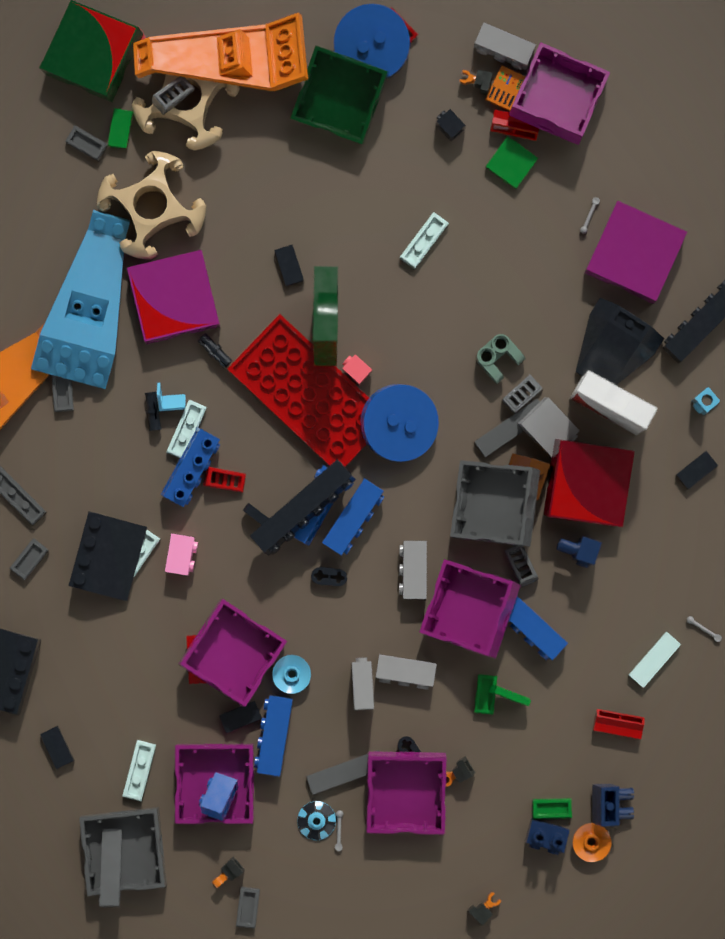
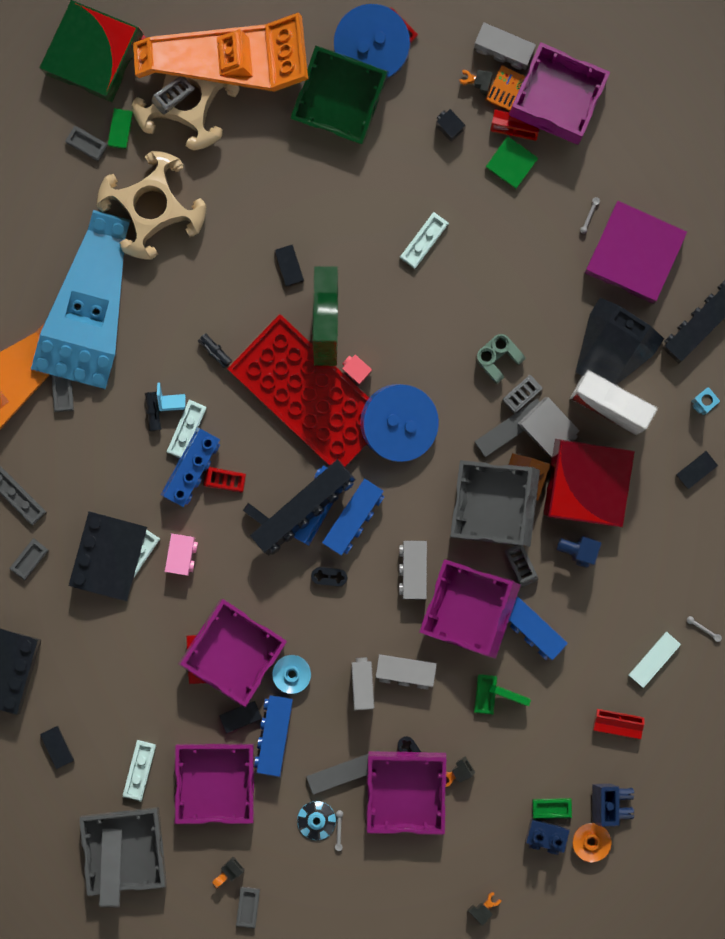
magenta tile [127,250,221,344] -> none
brick [199,772,239,821] -> none

